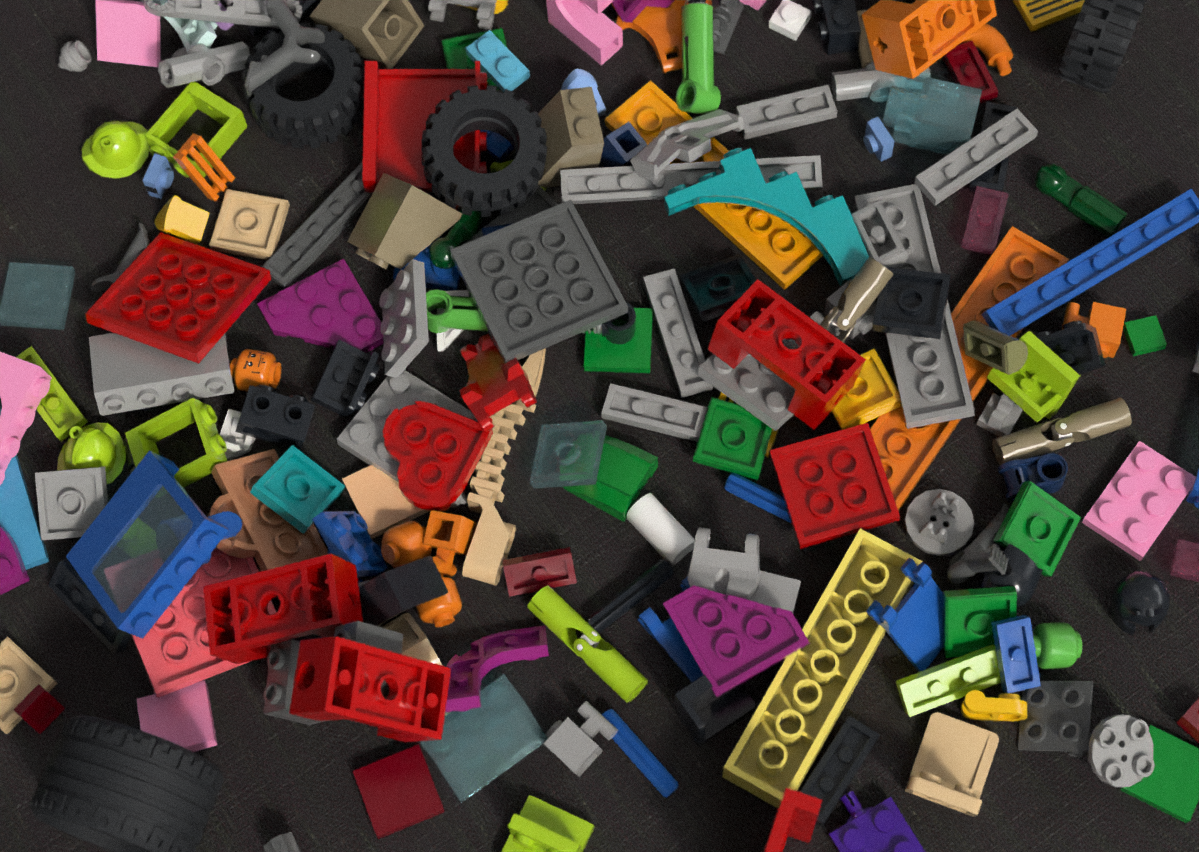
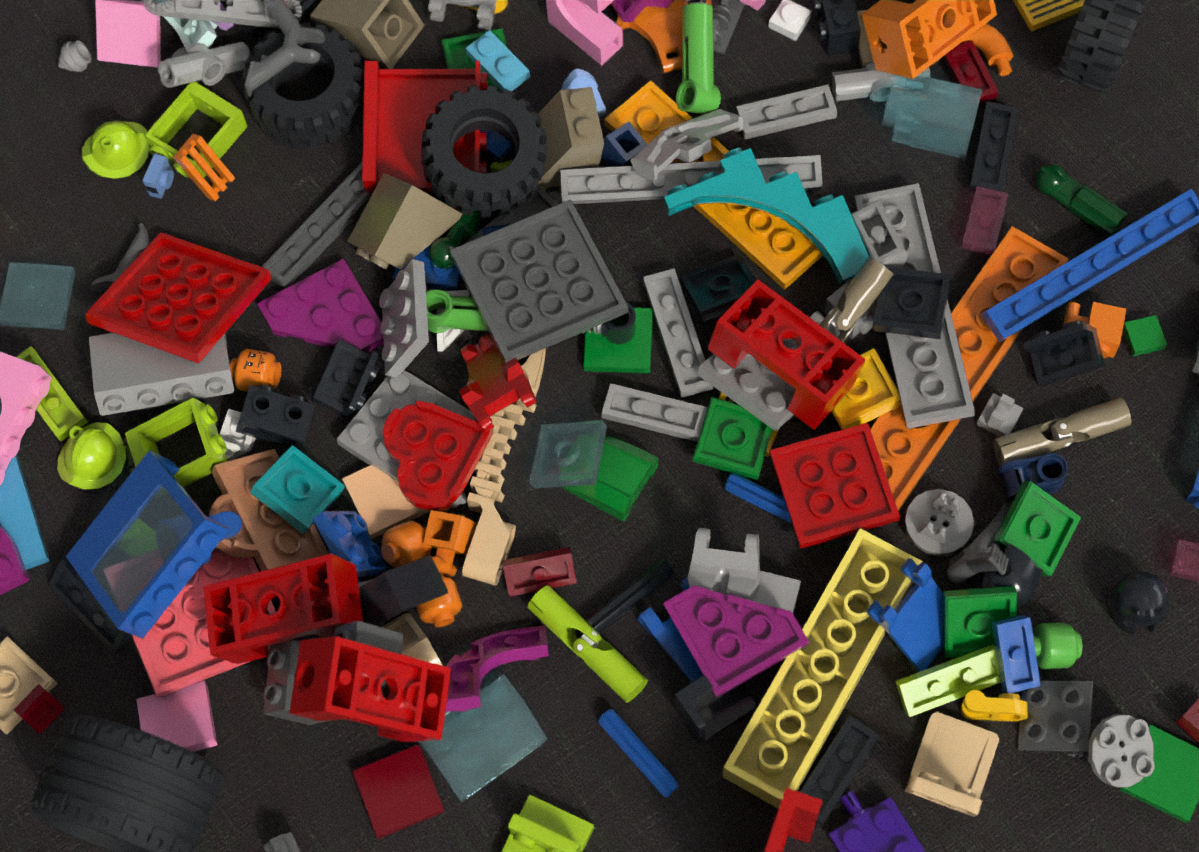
light grey plate [35,467,108,540] -> none
yellow tile [155,195,209,244] -> none
tan tile [209,189,290,260] -> none
light grey brick [543,701,618,777] -> none
white brick [627,493,695,567] -> none
medium blue plate [863,117,894,162] -> none
light grey plate [914,108,1038,206] -> none
olive brick [963,321,1028,375] -> none
lime bracket [987,331,1080,422] -> none
bright pink plate [1082,441,1196,561] -> none

